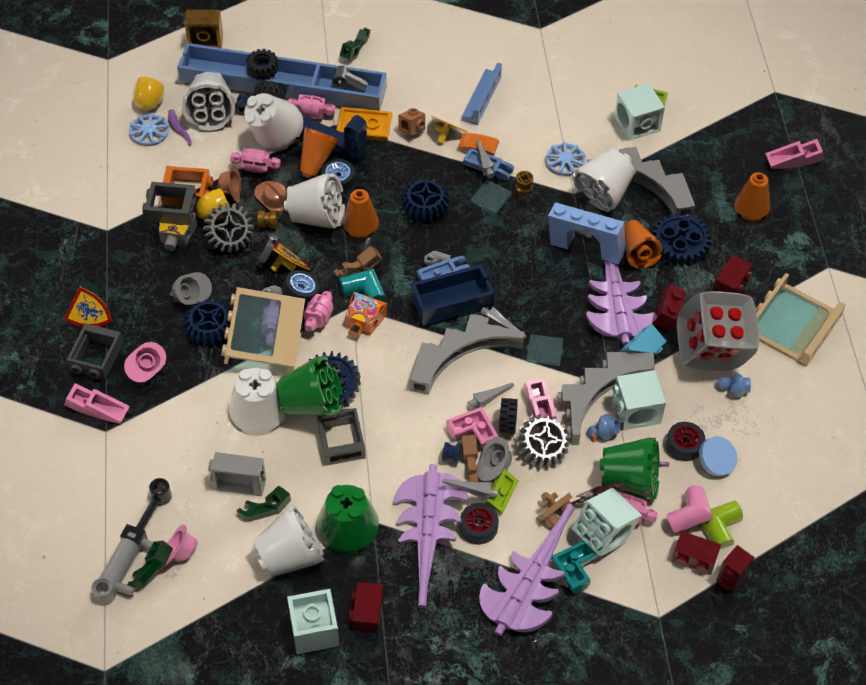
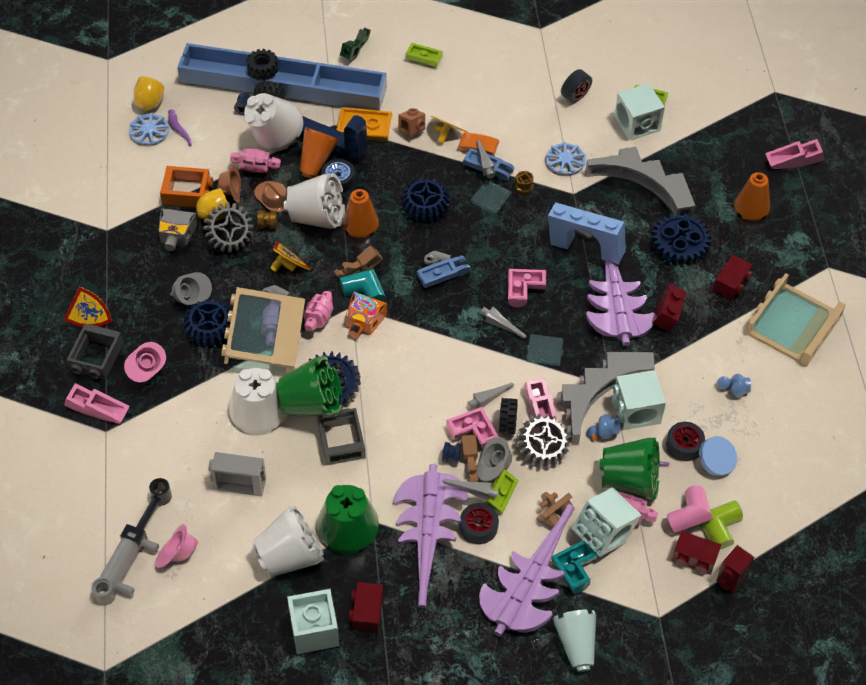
dark green piece [127,540,173,590] -> none
dark grey window [142,182,197,225] -> none
white cone [182,72,235,131] -> none
pearl gold brick [185,10,223,48] -> none
dark green piece [237,485,291,521] -> none
dark grey tile [256,233,278,268] -> none
wheel [282,270,320,306] -> none
bright pink piece [287,95,336,119] -> none
dark grey piece [332,66,368,93] -> none
light grey arch [410,314,525,395] -> none
dark blue piece [411,264,495,325] -> none
medium blue fence [462,62,502,125] -> none
dark red piece [571,482,626,504] -> none
white cone [572,147,636,212] -> none
medium azure slope [619,324,666,356] -> none
orange cone [625,220,663,268] -> none
light grey piece [677,291,759,371] -> none
none -> lime plate [405,42,443,67]
none -> bright pink brick [508,269,546,308]
none -> light aqua cone [553,610,596,672]
none -> black wheel [561,69,592,103]

